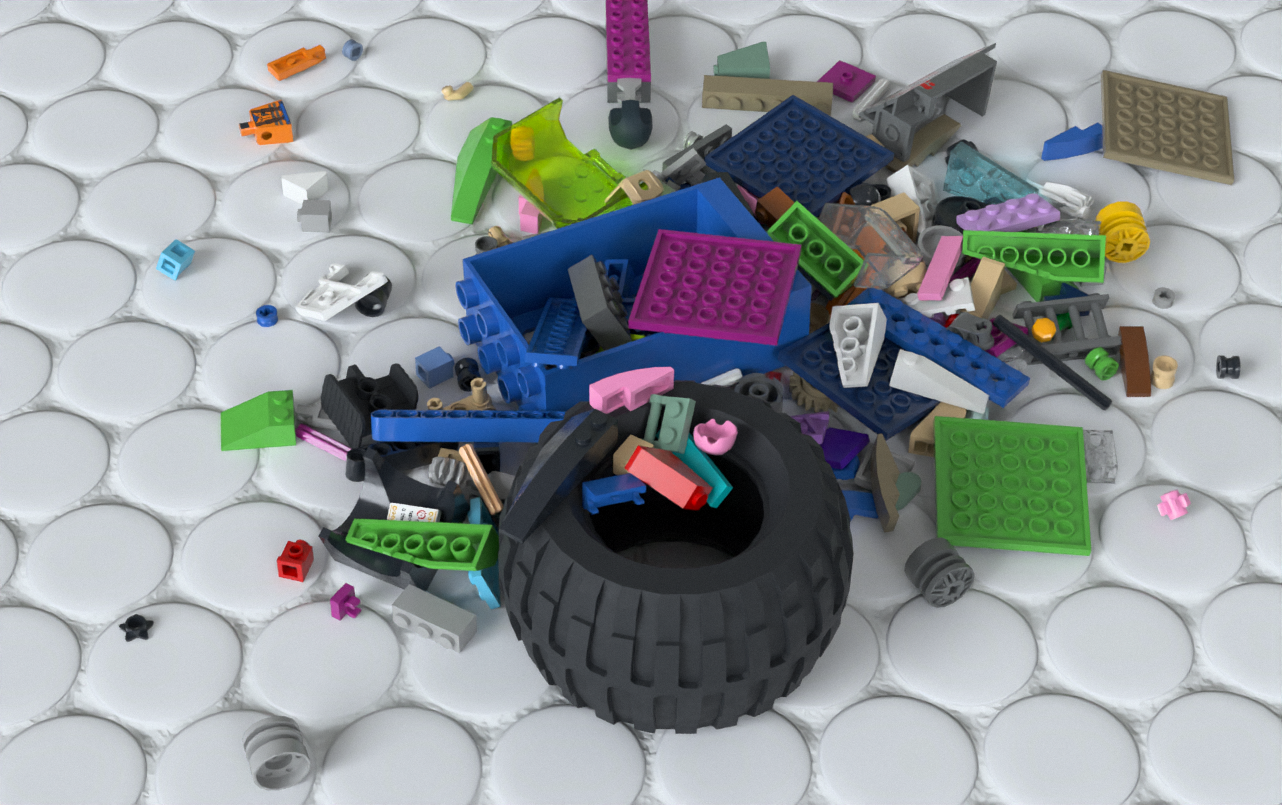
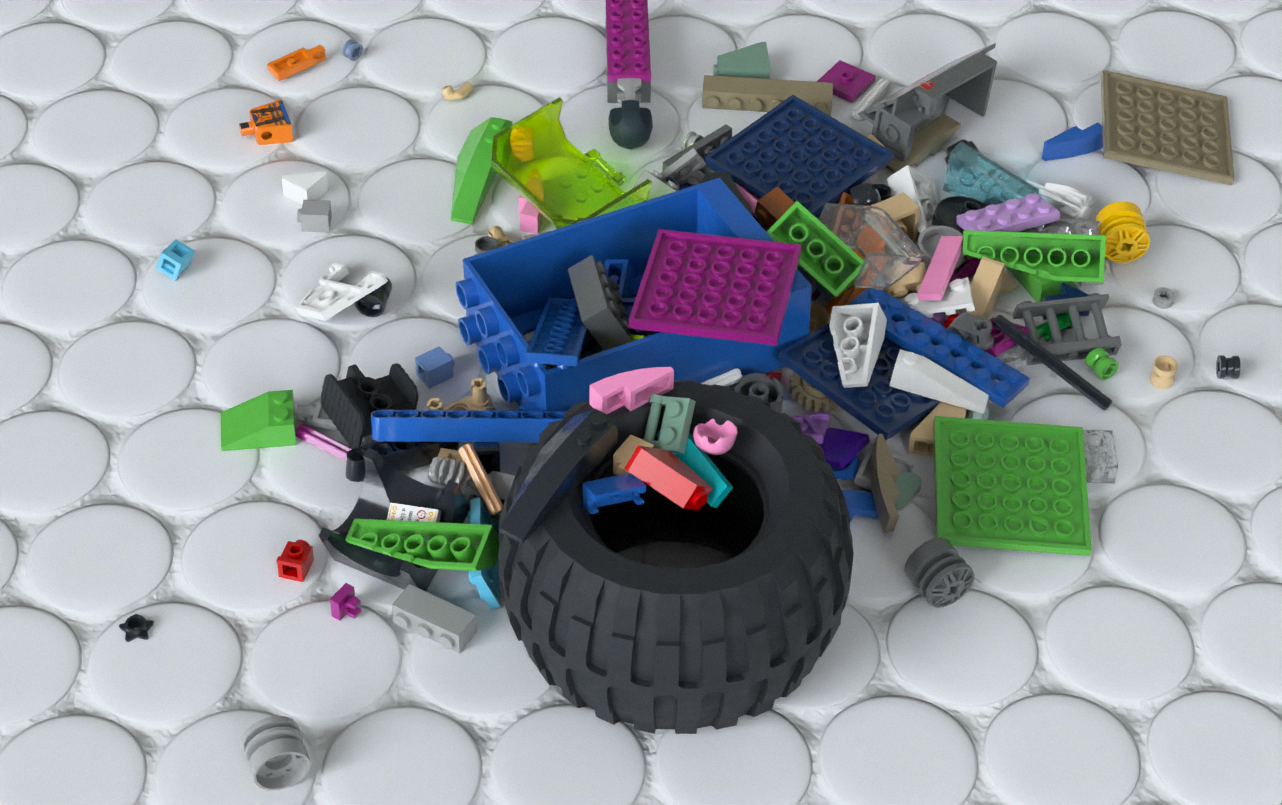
blue bush [256,305,278,327] -> none
black wheel [454,358,481,392] -> none
tan piece [604,170,664,205] -> none
light orange tile [1031,318,1057,343] -> none
reddish brown slope [1118,326,1151,397] -> none
bright pink gear [1157,489,1191,520] -> none

